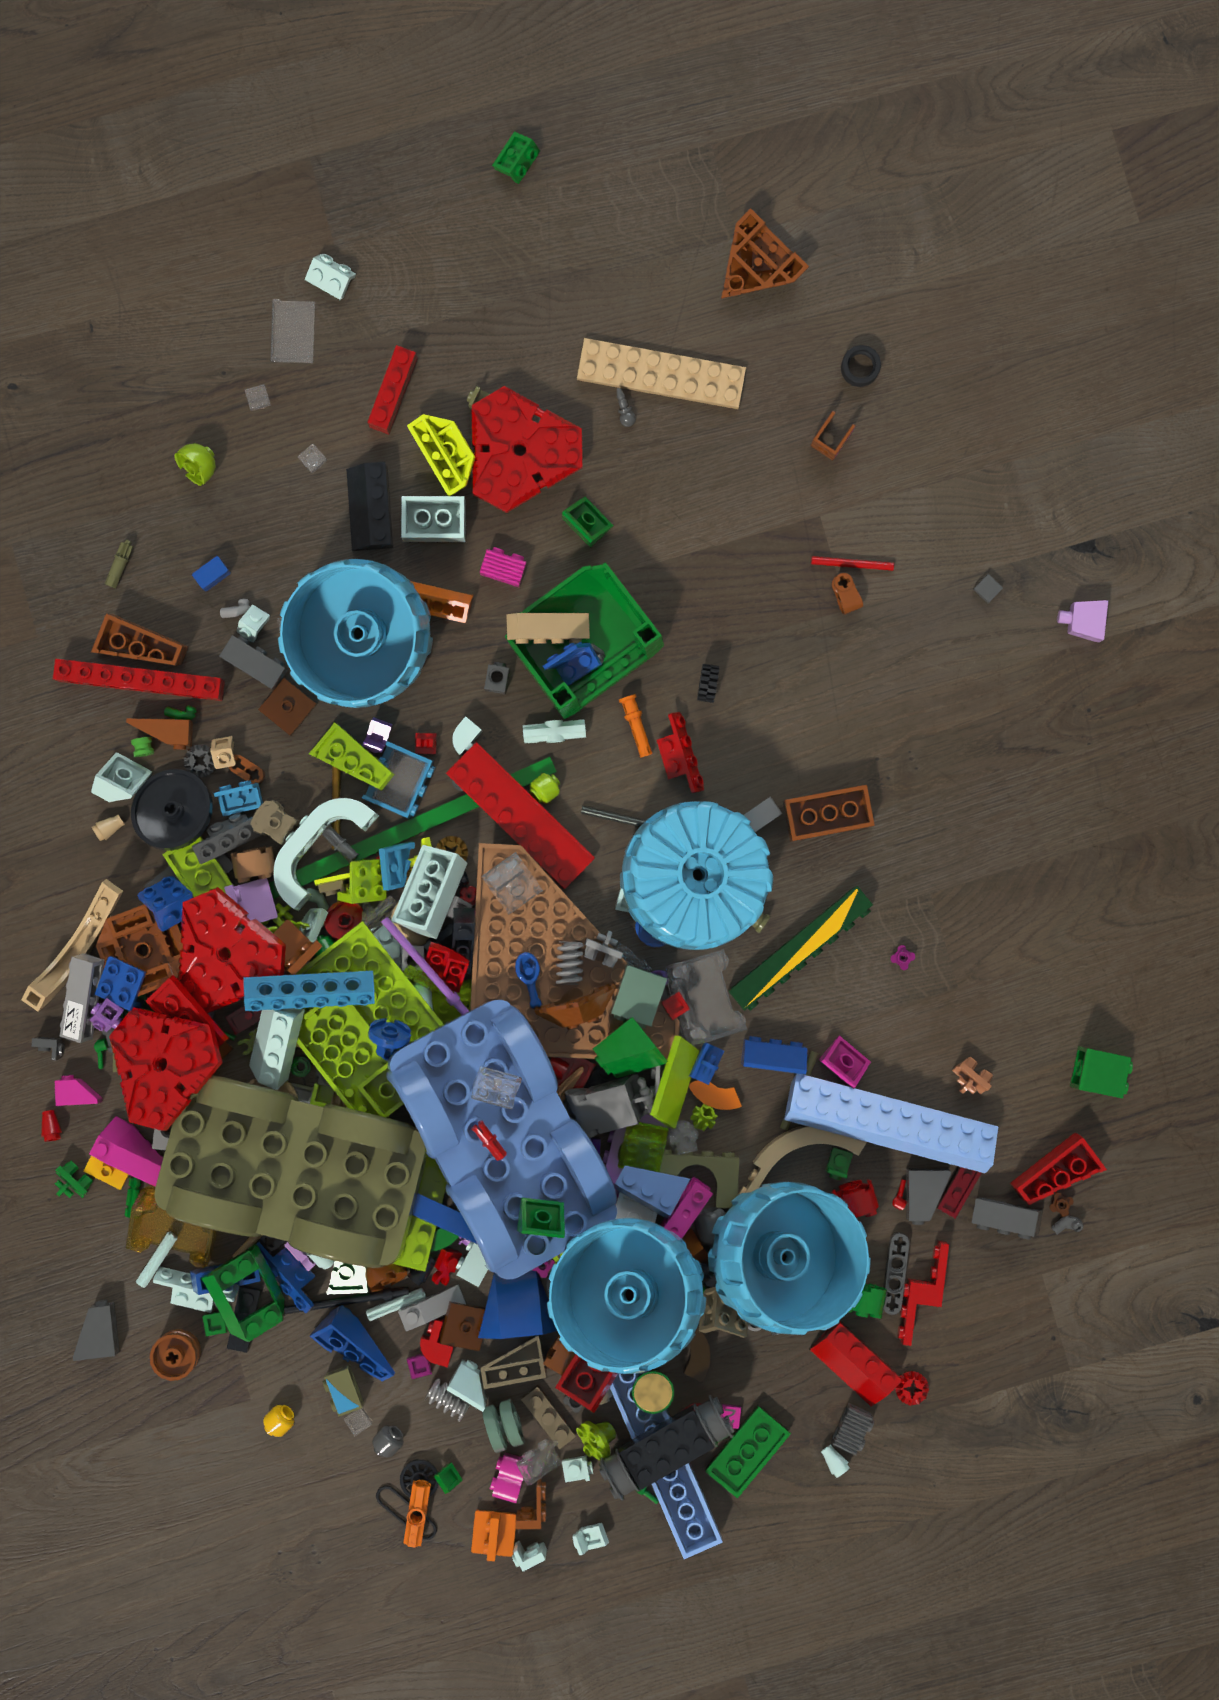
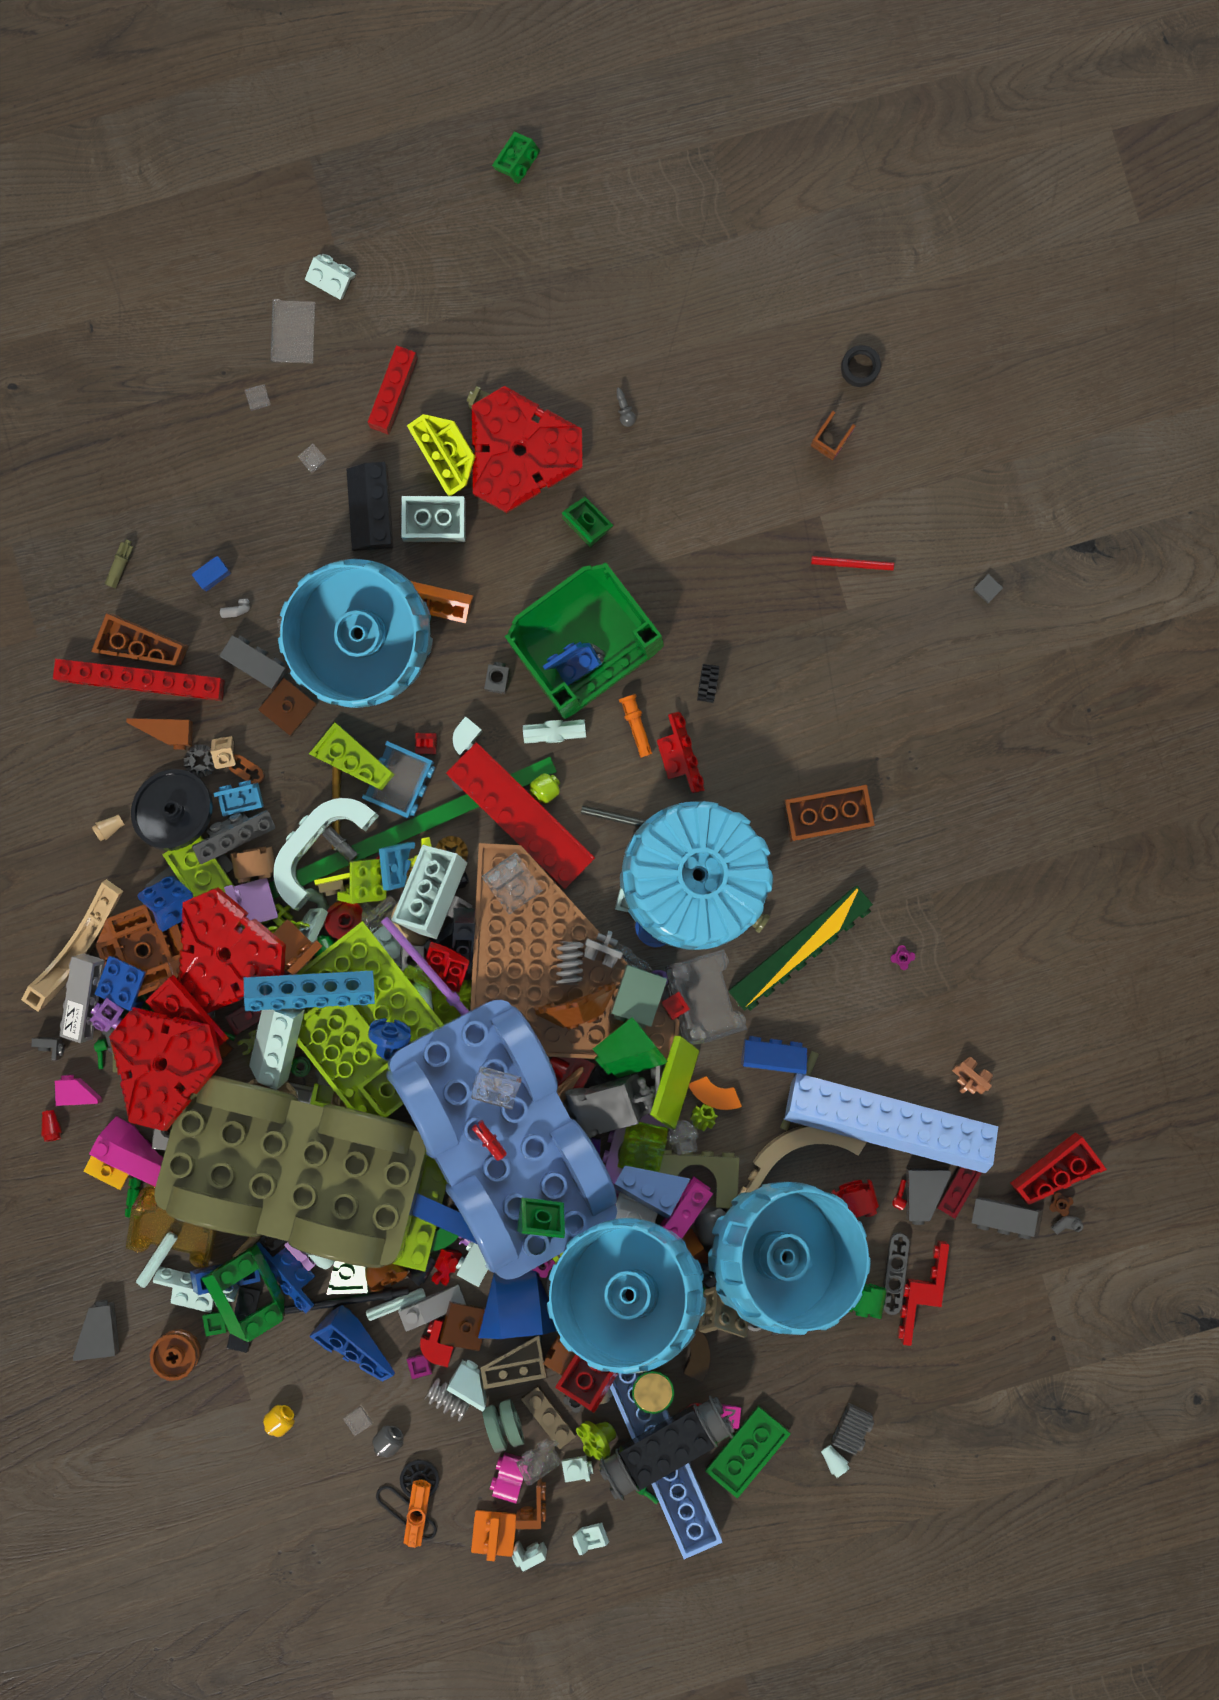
green hips [55,1161,93,1199] -> none
light aqua slope [91,752,152,802] -> none
bright green wheel [131,737,154,757] -> none
green arm [164,705,197,720] -> none
lime cylinder [174,443,216,486] -> none
light aqua bracket [237,604,270,642] -> none
dark tan piece [250,800,300,845] -> none
olive brick [323,1364,365,1417] -> none
medium lavender bracket [362,717,393,753] -> none
green plate [434,1463,463,1494] -> none
red plate [459,886,477,906] -> none
dark pink brick [480,547,527,588] -> none
tan brick [507,613,590,644] -> none
blue piece [515,952,542,1009] -> none
tan plate [577,338,746,409] -> none
blue hips [689,1042,724,1085] -> none
dark orange wedge [721,208,809,299] -> none
light grey slope [744,796,782,832] -> none
red slope [810,1320,902,1407] -> none
dark pink slope [819,1035,871,1089] -> none
green bracket [825,1147,853,1181] -> none
dark orange piece [831,573,863,615] -> none
red gear [895,1371,929,1406] -> none
lavender torso [1057,600,1108,642] -> none
green slope [1070,1046,1133,1099] -> none

